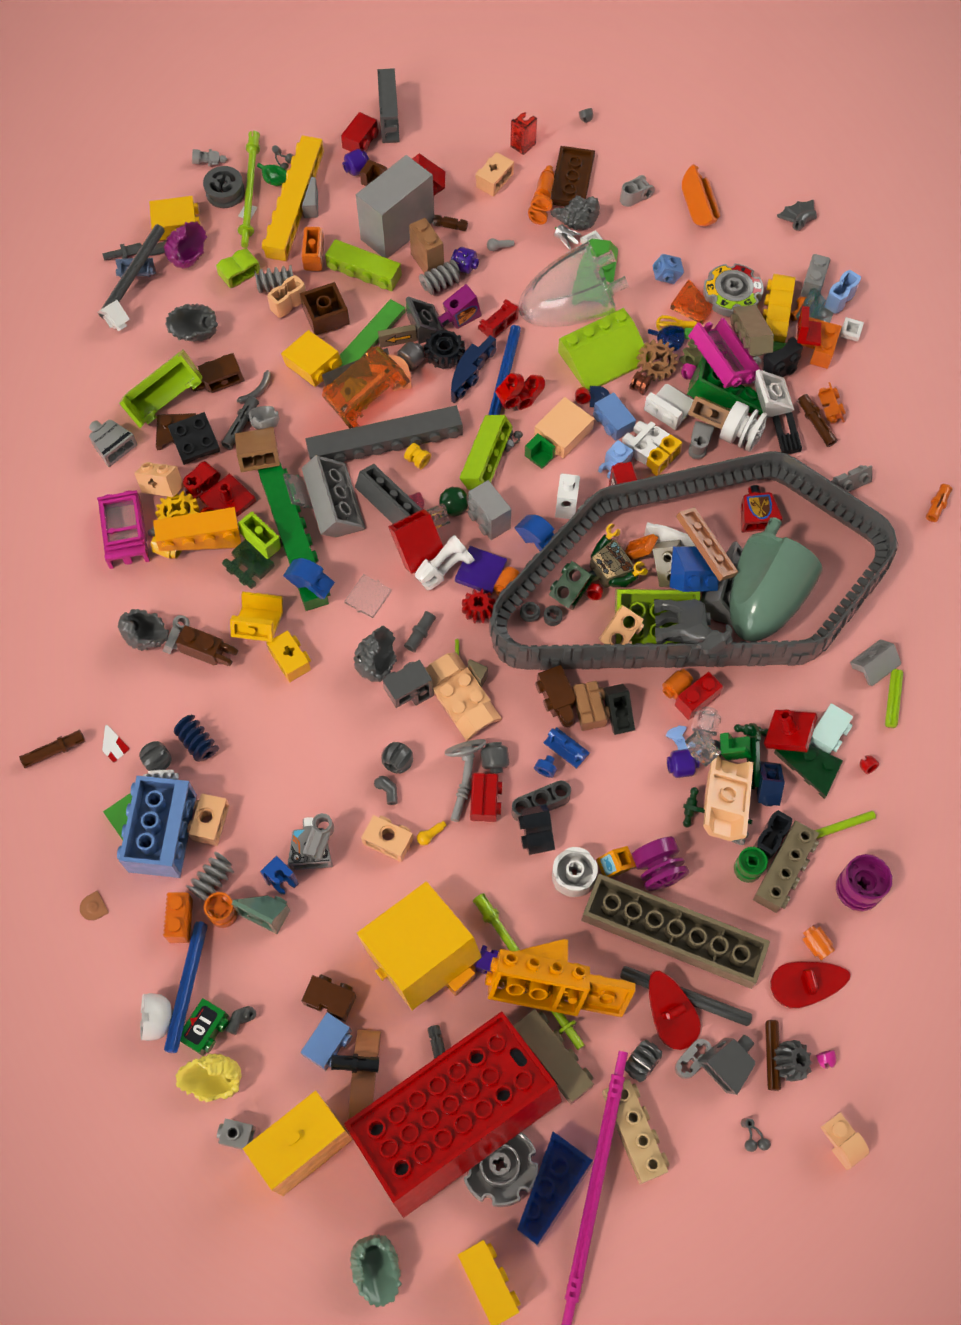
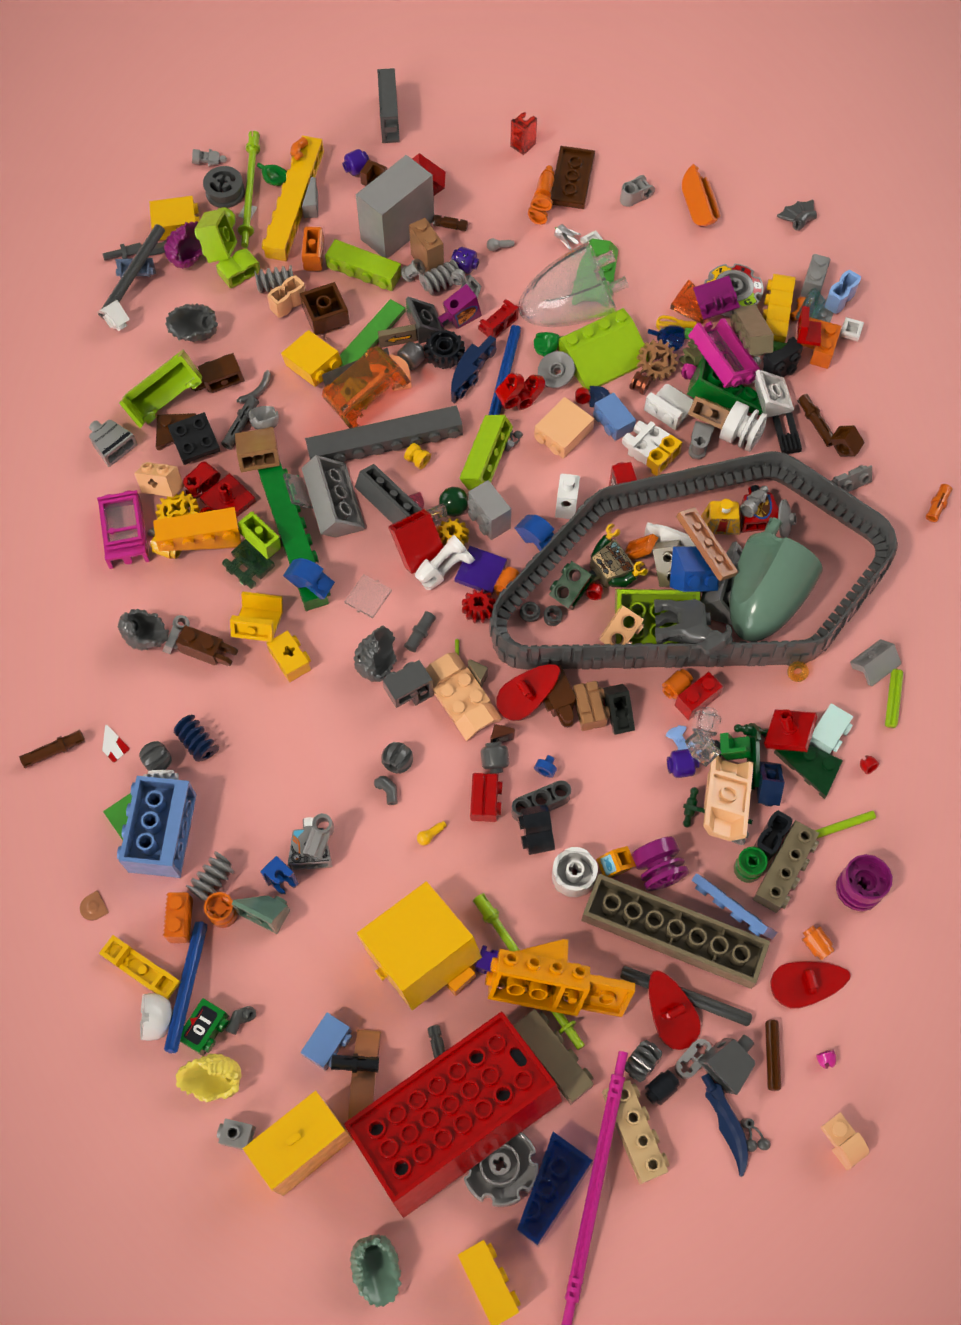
light nougat brick [187,793,230,846] -> none
dark grey piece [272,145,294,170] -> none
reddish brown brick [301,974,356,1022] -> none
red brick [341,112,379,152] -> none
light nougat brick [361,815,413,862] -> none
light grey dish [445,739,486,822] -> none
light nougat brick [475,152,514,197] -> none
green panel [525,433,556,469] -> none
blue hinge [543,727,590,769] -> none
dark grey piece [550,195,600,230] -> none
dark grey hinge [579,108,593,123] -> none
light blue brick [598,440,633,479] -> none
medium blue brick [652,254,684,284] -> none
dark grey gear [772,1040,813,1082] -> none
orange hinge [818,382,846,424] -> none
none -> yellow slope [99,935,181,1000]
none -> lime brick [195,207,237,263]
none -> orange arm [290,137,308,160]
none -> light grey bush [401,259,425,282]
none -> yellow gear [436,517,469,547]
none -> light grey plate [450,269,482,298]
none -> copper slope [491,724,515,743]
none -> red shield [497,664,561,721]
none -> green piece [534,332,563,357]
none -> light grey dish [538,351,575,388]
none -> black brick [645,1070,680,1105]
none -> medium blue wing [691,873,778,940]
none -> magenta hinge [693,275,740,320]
none -> yellow torso [701,499,740,535]
none -> dark blue sword [701,1073,748,1177]
none -> light grey piece [740,486,769,517]
none -> light grey dish [778,499,797,538]
none -> clear yellow plate [787,661,809,682]
none -> reddish brown brick [829,425,865,457]

